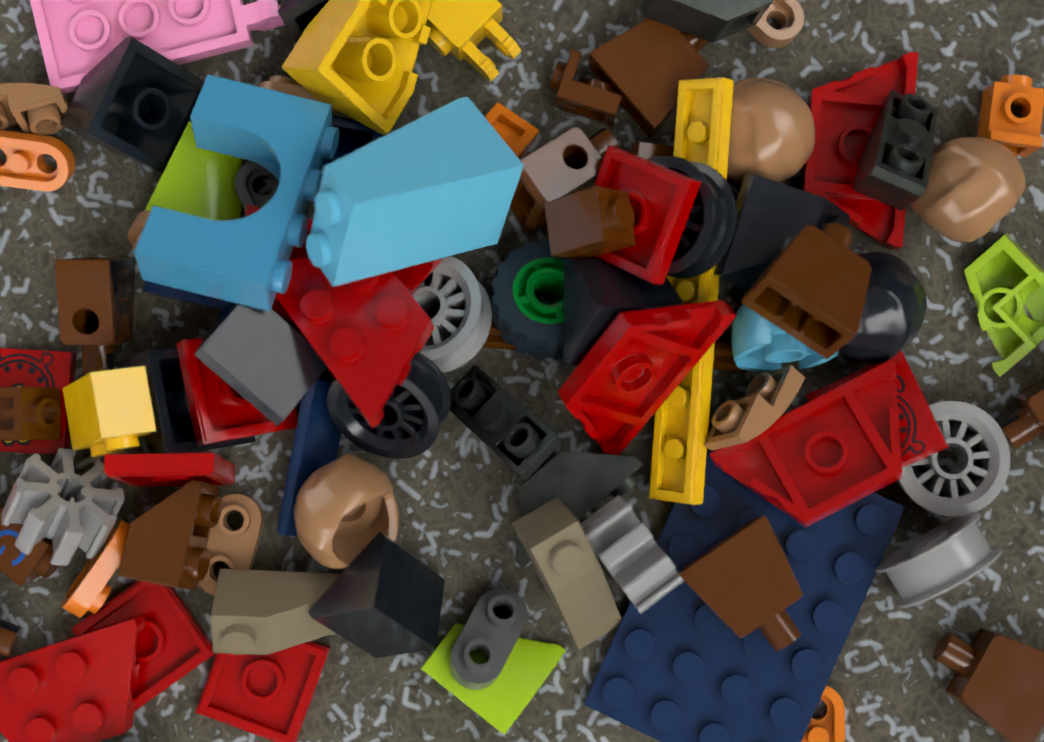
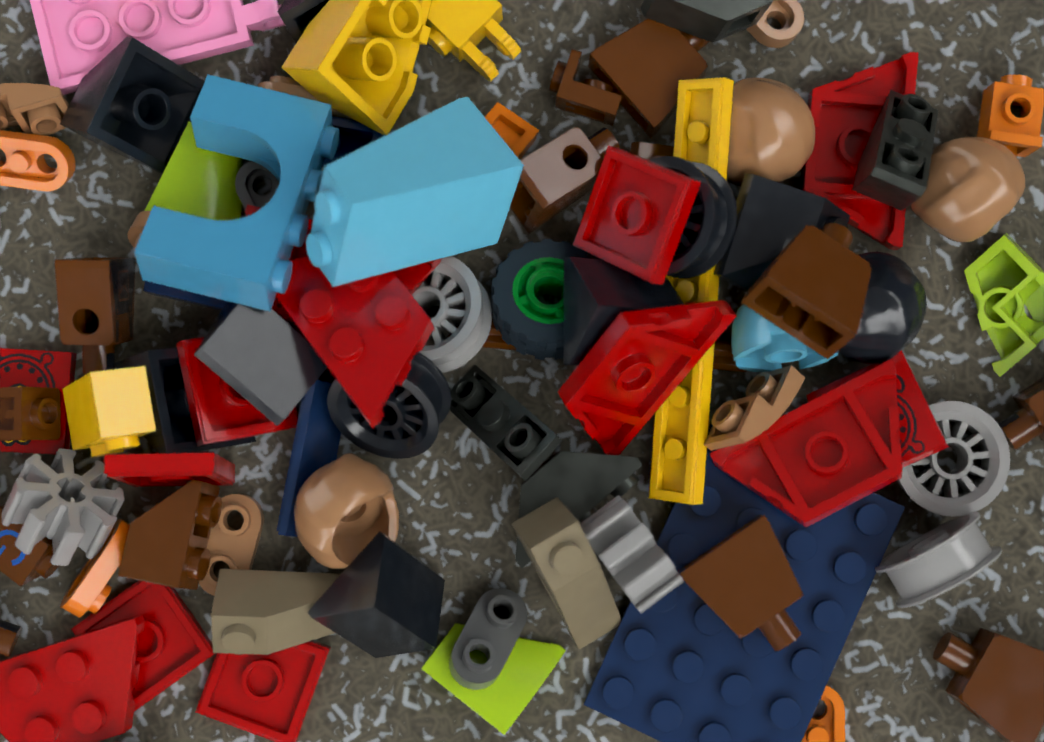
reddish brown brick [544,186,636,258] -> none

